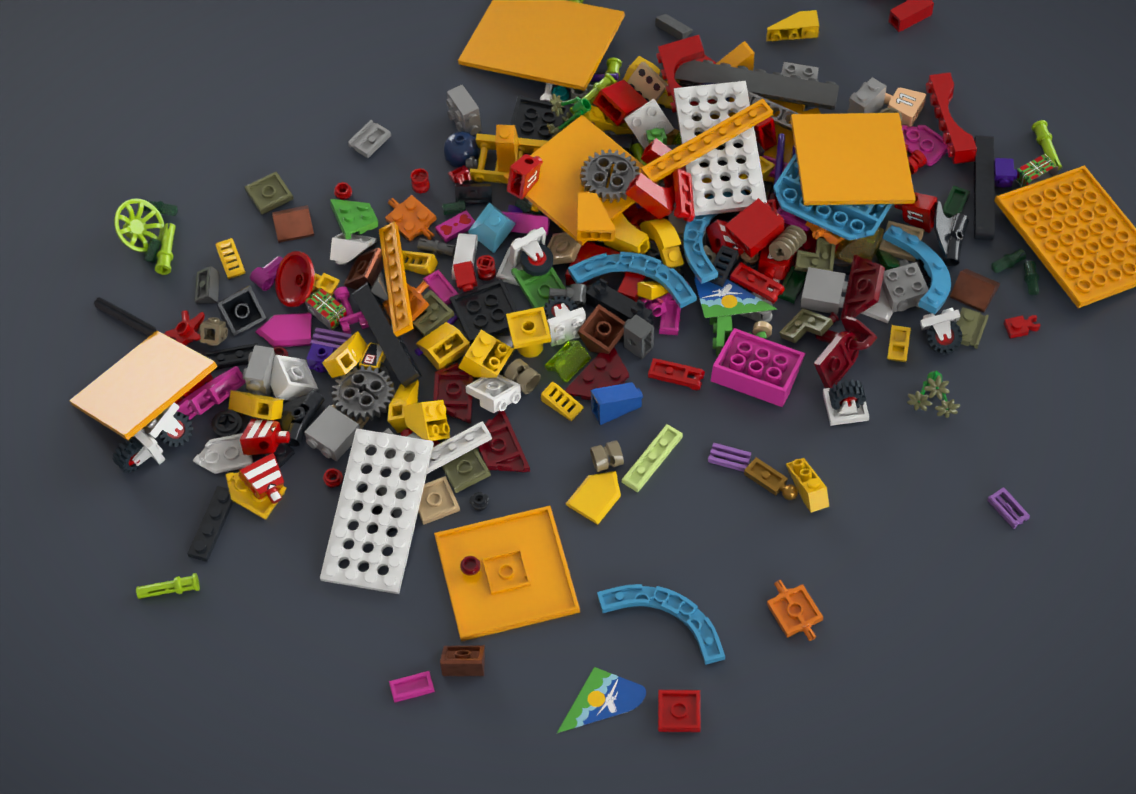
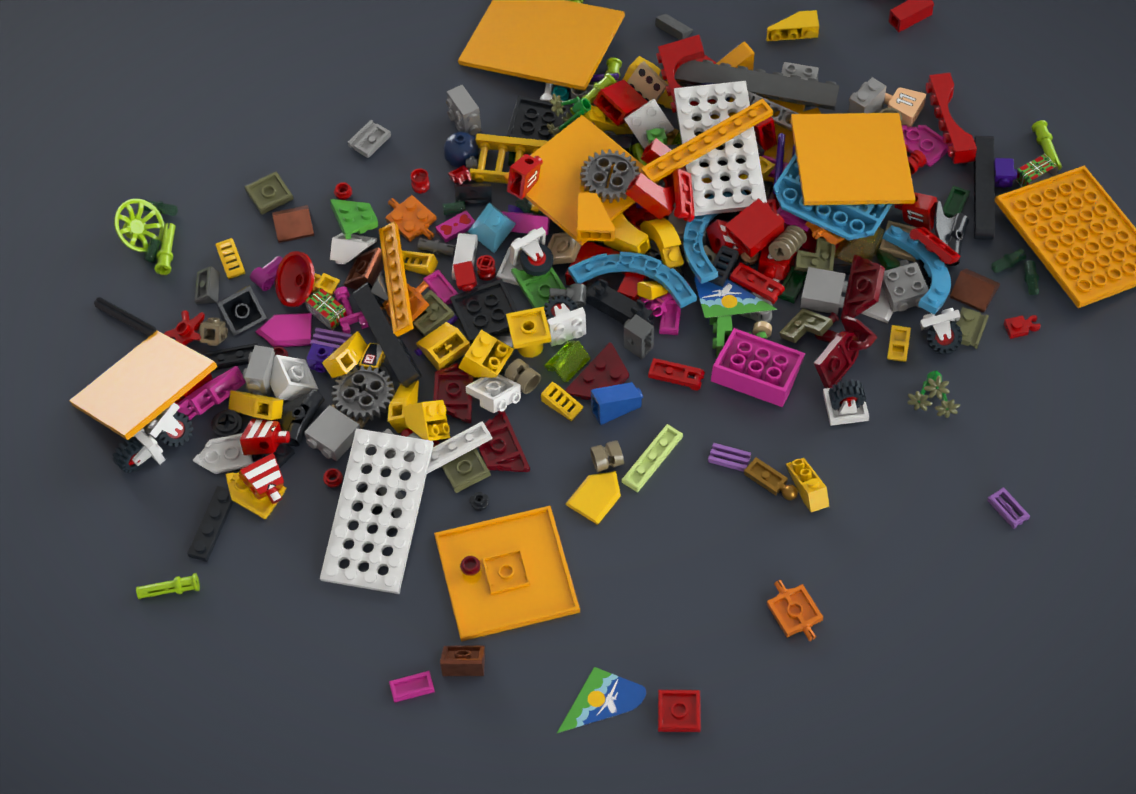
tan tile [418,476,460,525] -> none
light orange slope [495,125,519,172] -> none
copper slope [577,304,625,354] -> none
dark azure plate [597,584,725,665] -> none
none -> red plate [910,227,961,264]

